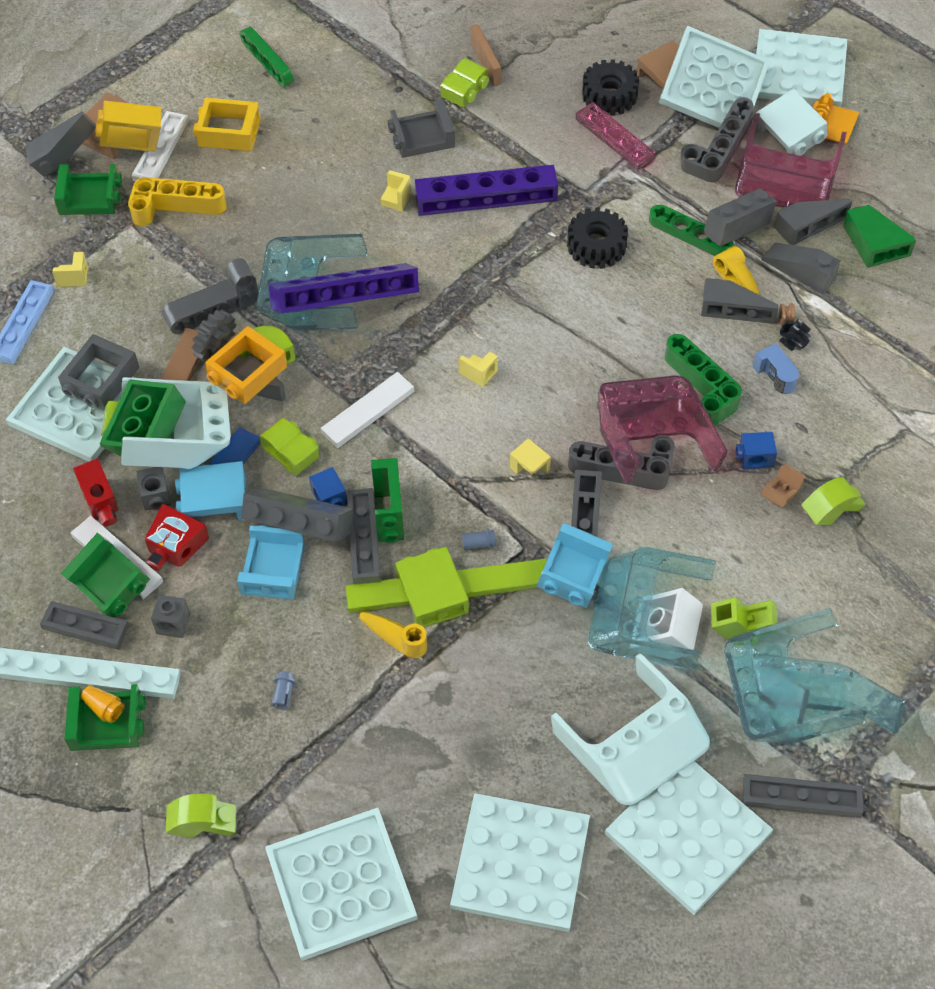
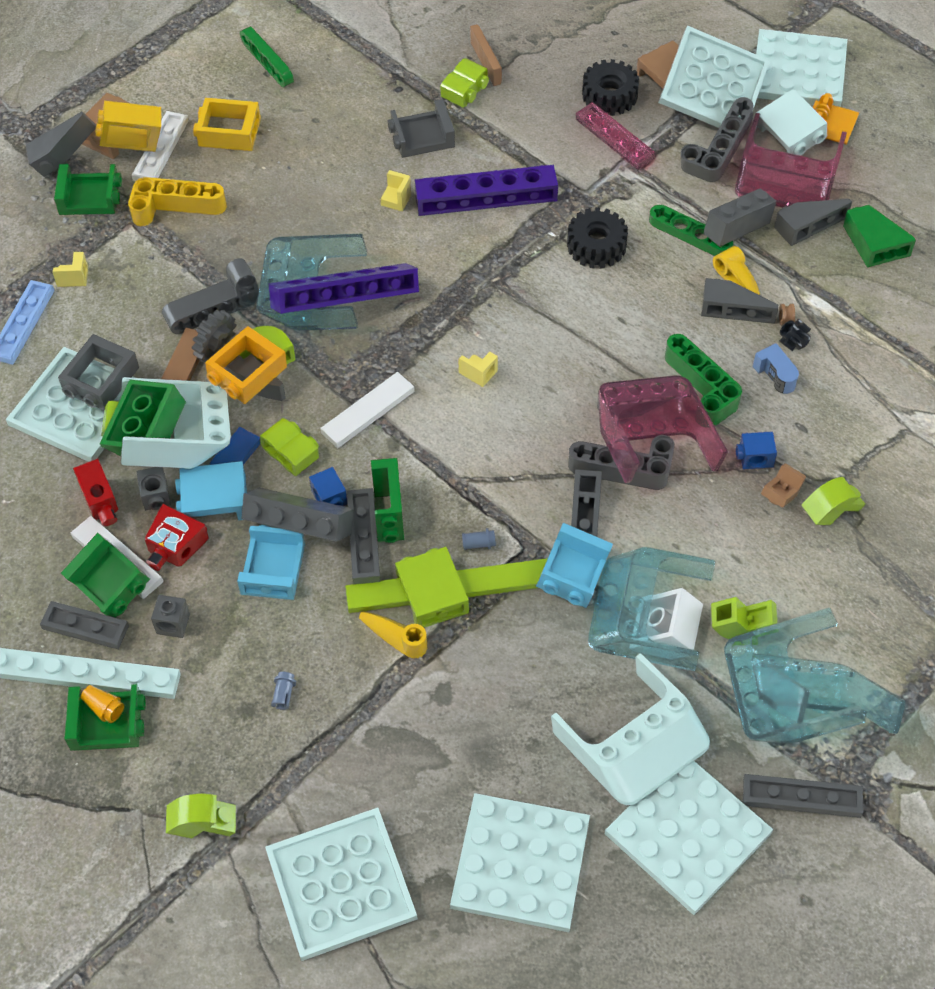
light yellow panel [510,438,551,474] -> none
dark grey slope [762,243,841,294] -> none

